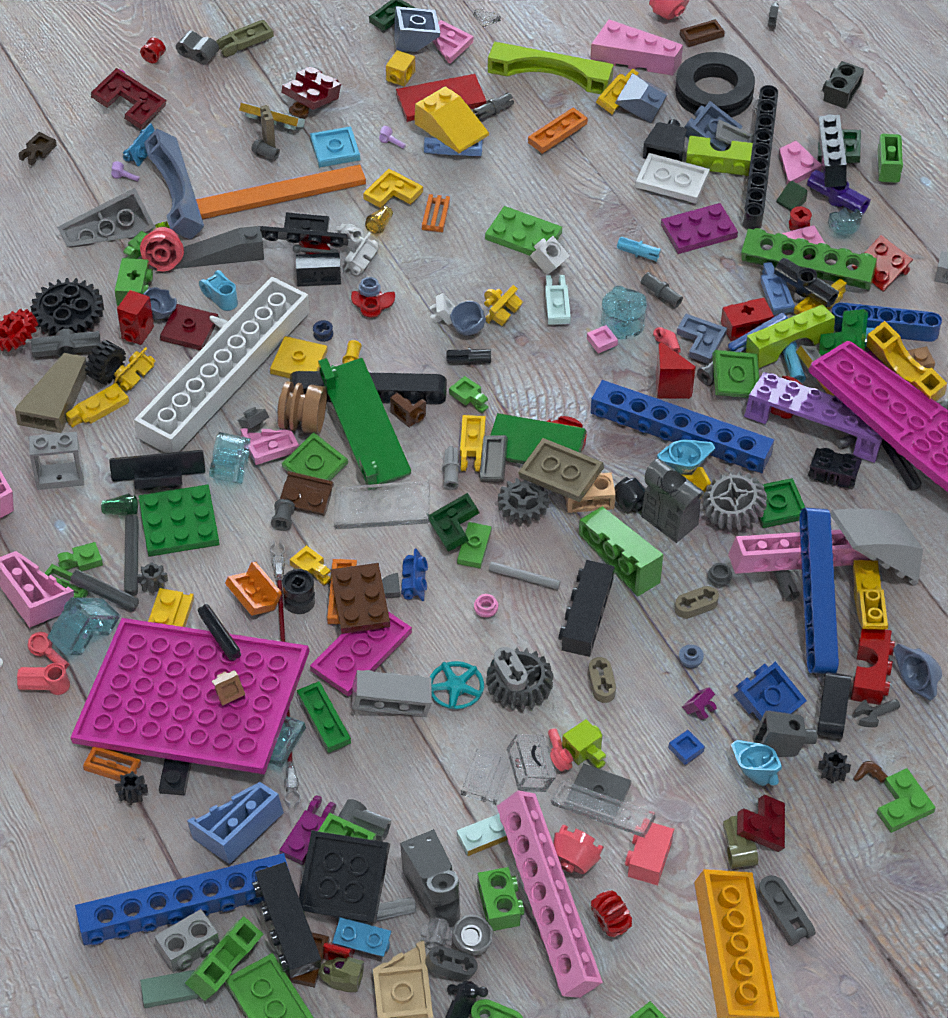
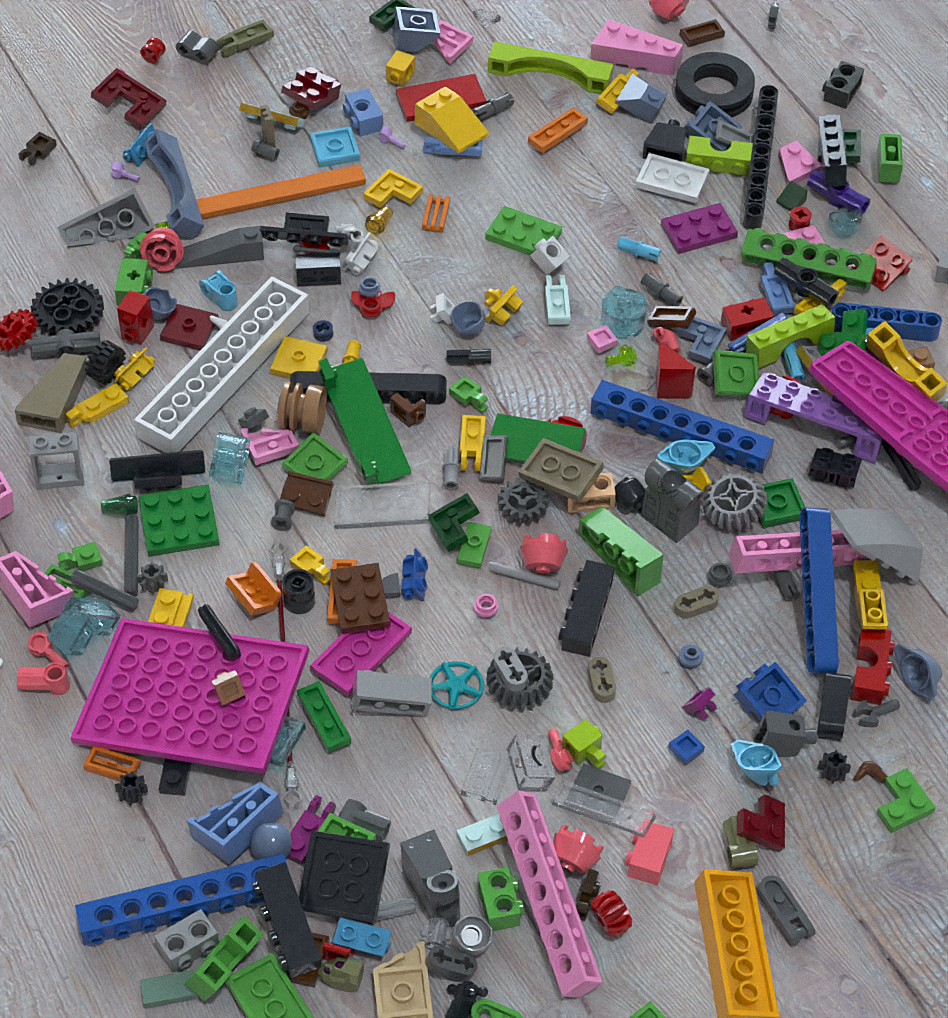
none -> sand blue hair [250,823,292,859]
none -> medium blue brick [343,88,383,137]
none -> coral cone [520,533,568,574]
none -> dark brown plate [576,869,602,921]
none -> clear neon green plate [605,344,638,366]
none -> reddish brown tile [647,306,697,328]

